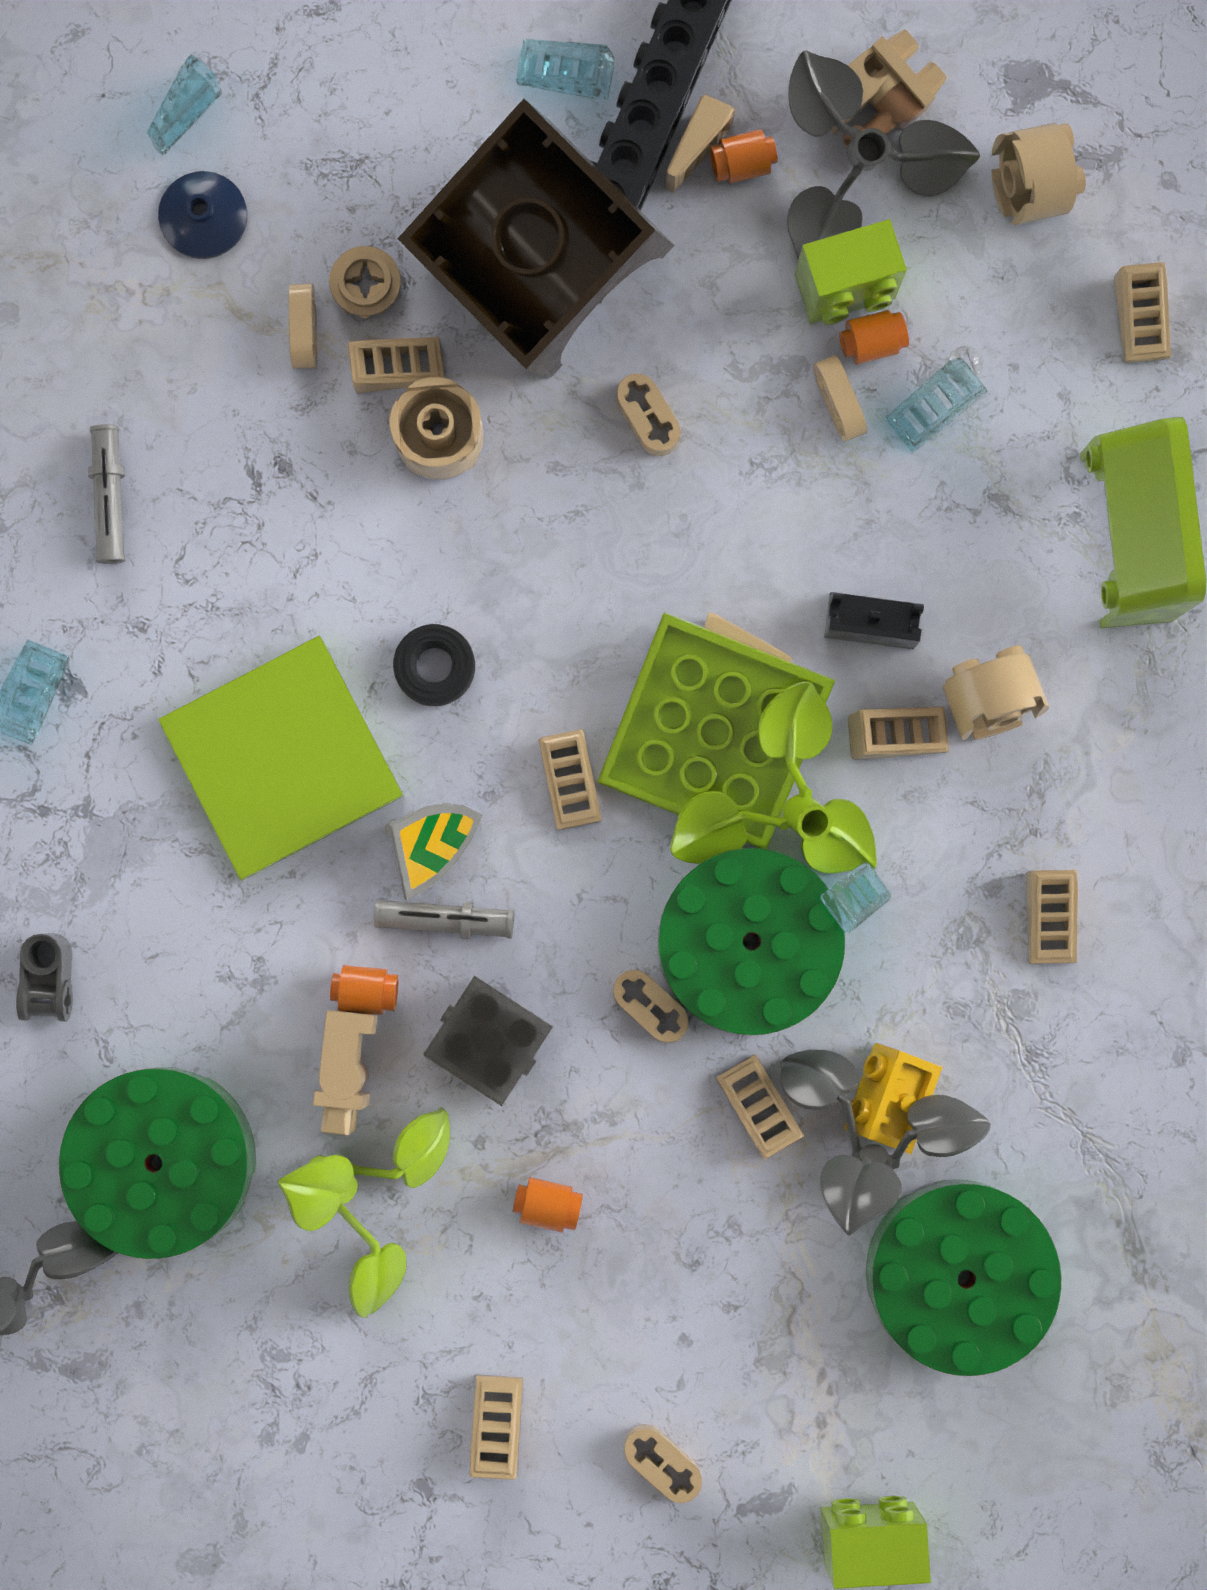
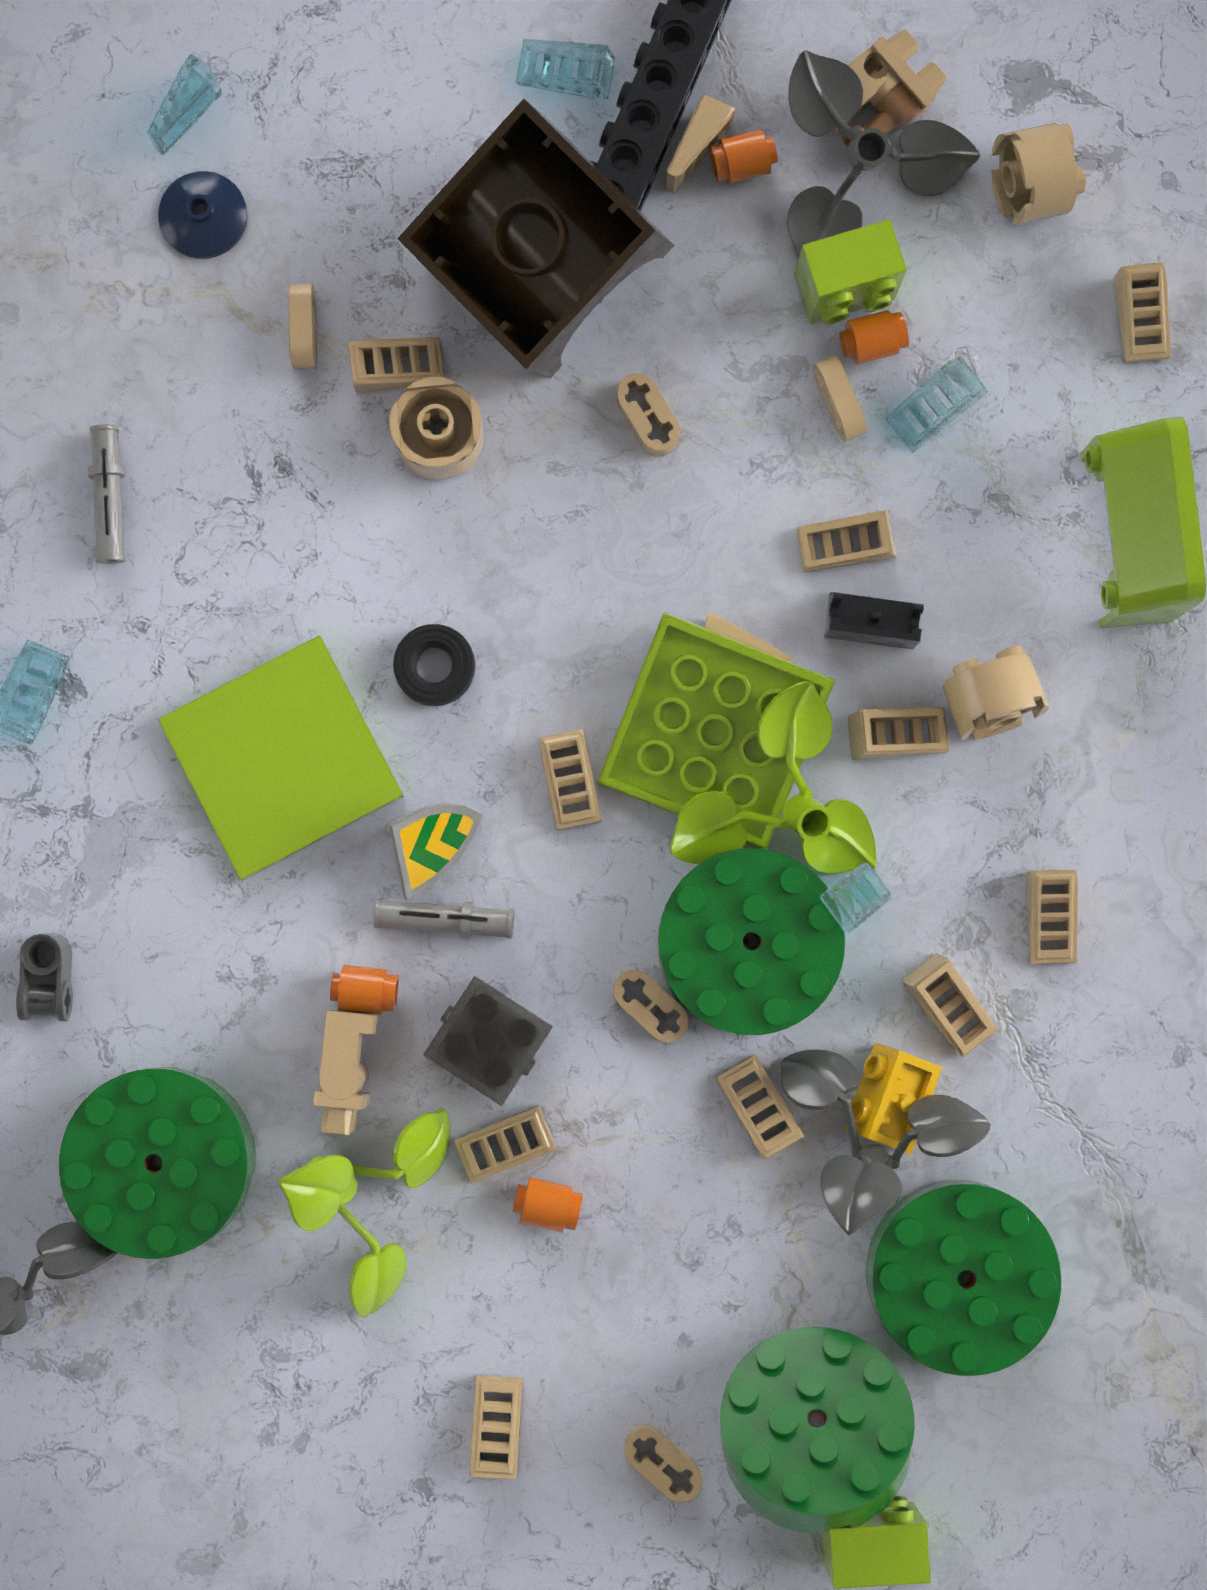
tan gear [329,246,402,319] -> none
none -> tan slope [454,1105,557,1184]
none -> green piece [720,1327,915,1534]
none -> tan slope [797,510,896,572]
none -> tan slope [902,954,999,1057]

